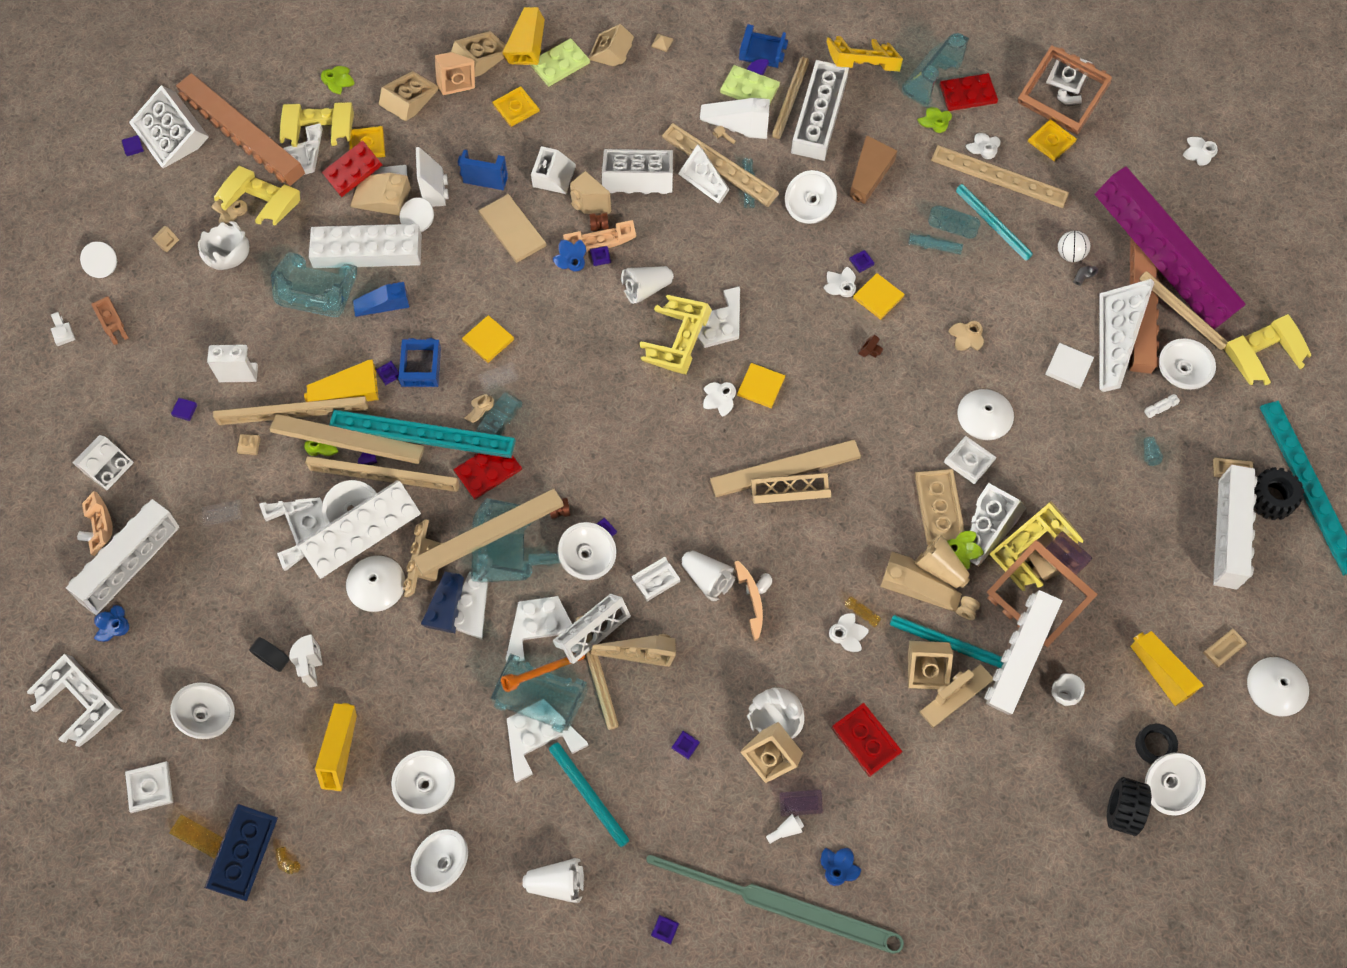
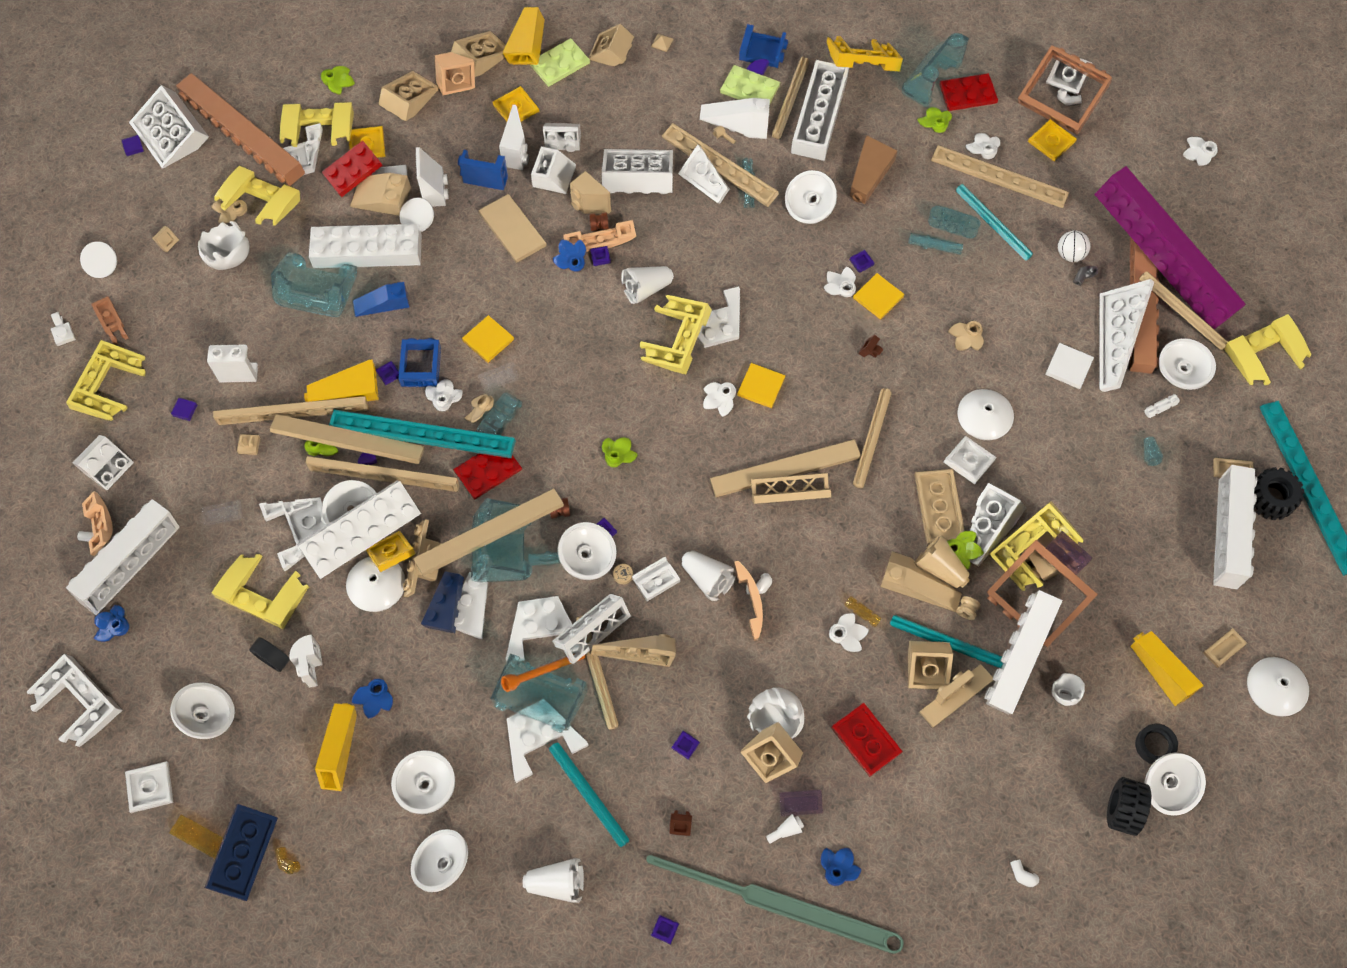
none -> light yellow wedge [66,340,146,421]
none -> light yellow wedge [212,554,309,629]
none -> blue plate [352,679,393,719]
none -> yellow tile [366,531,416,572]
none -> white plate [425,379,463,411]
none -> white slope [499,105,529,170]
none -> white slope [543,123,581,152]
none -> lime plate [602,437,638,467]
none -> tan tile [613,564,633,584]
none -> copper tile [669,810,692,836]
none -> tan axle [853,388,891,488]
none -> white arm [1010,860,1039,887]

